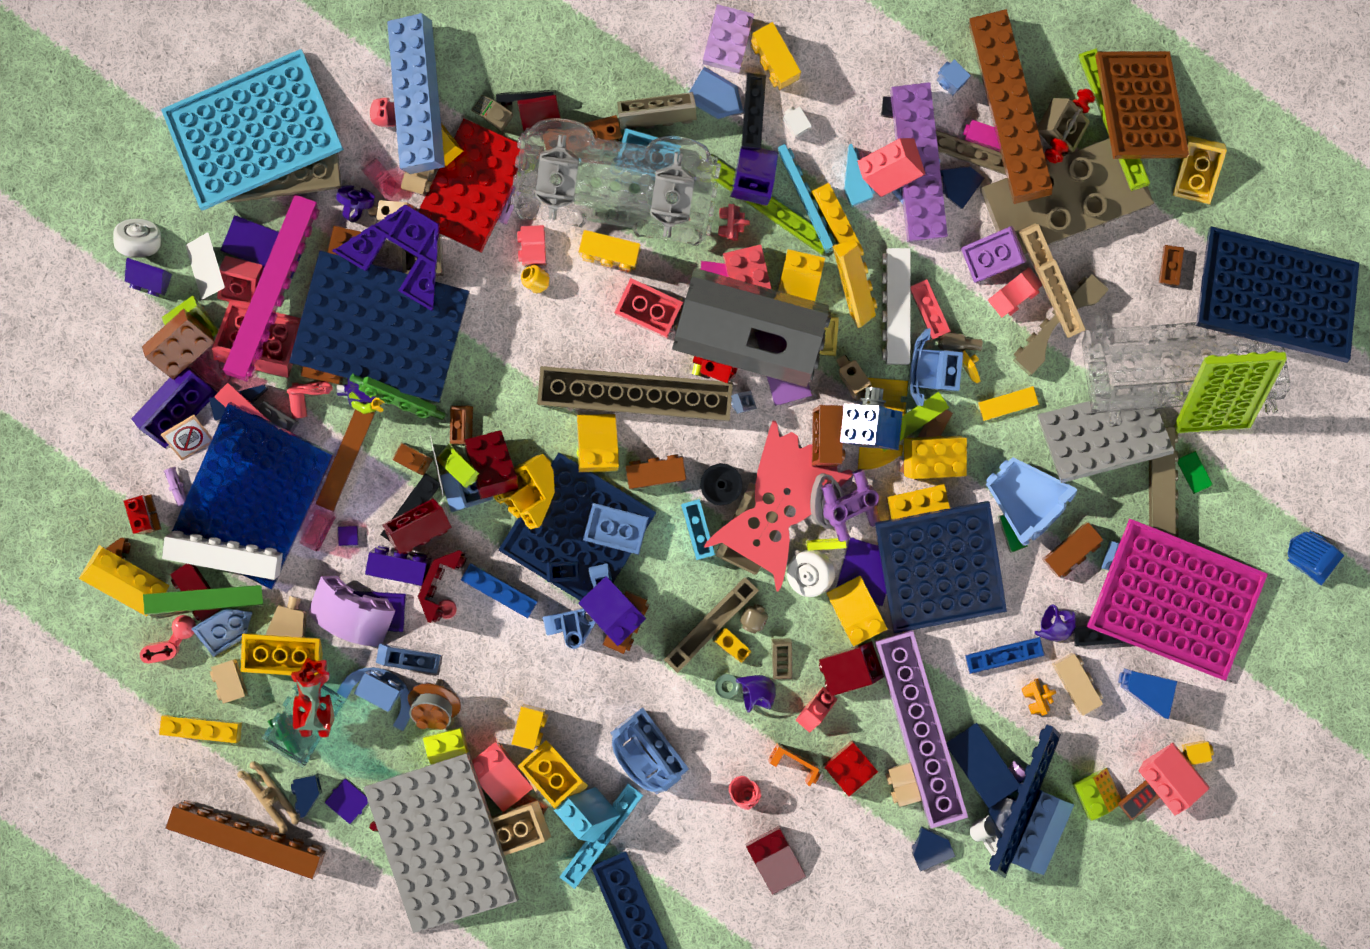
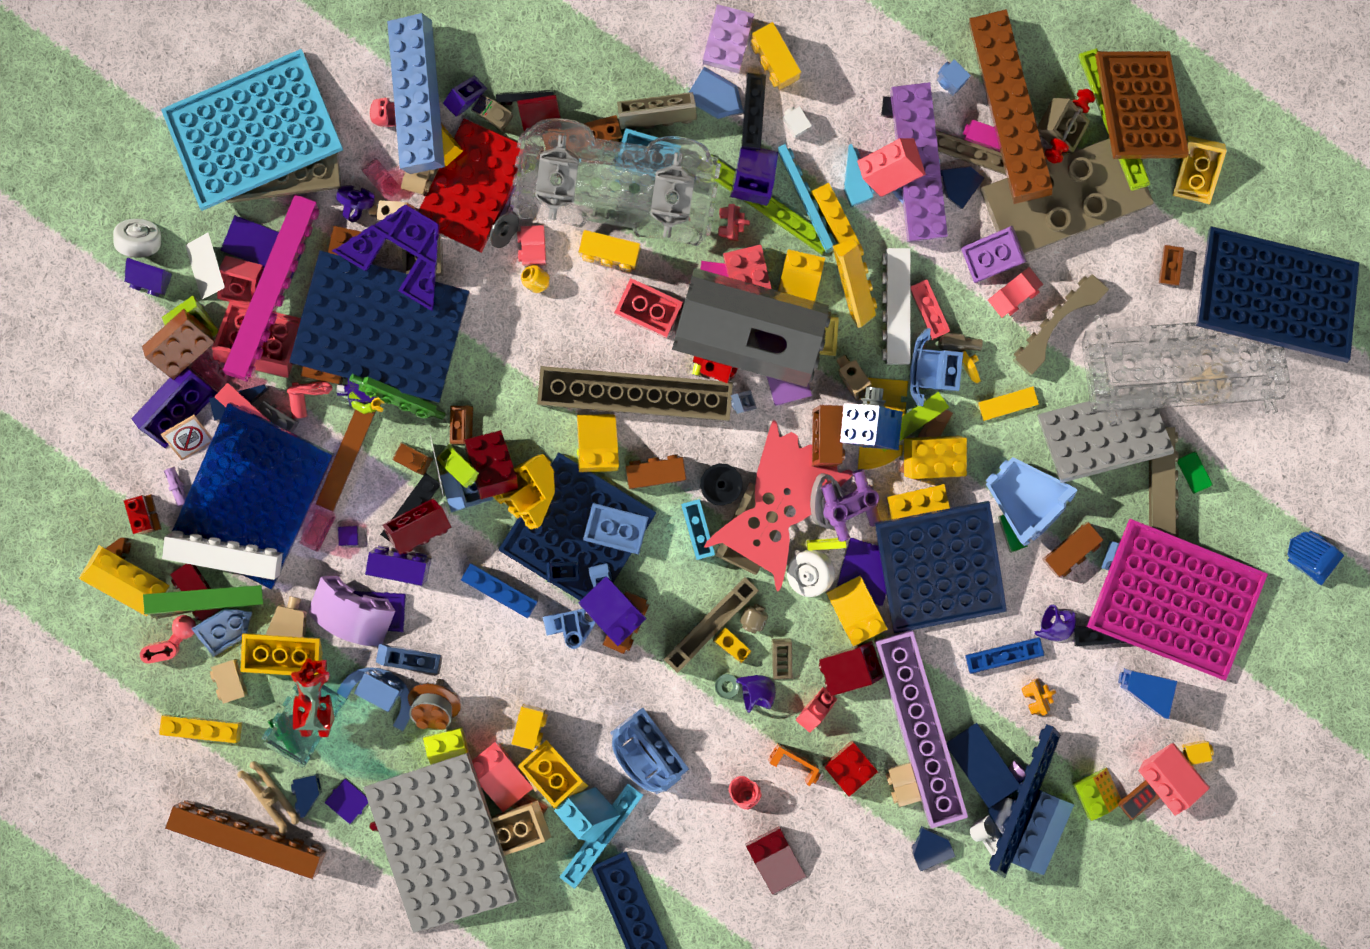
dark red slope [418,550,467,624] -> none
coral tile [438,600,457,619] -> none
tan slope [1018,223,1085,338] -> none
tan brick [1052,653,1103,716] -> none
lime plate [1174,351,1287,433] -> none
none -> dark purple slope [443,75,488,117]
none -> dark grey dish [490,213,519,248]

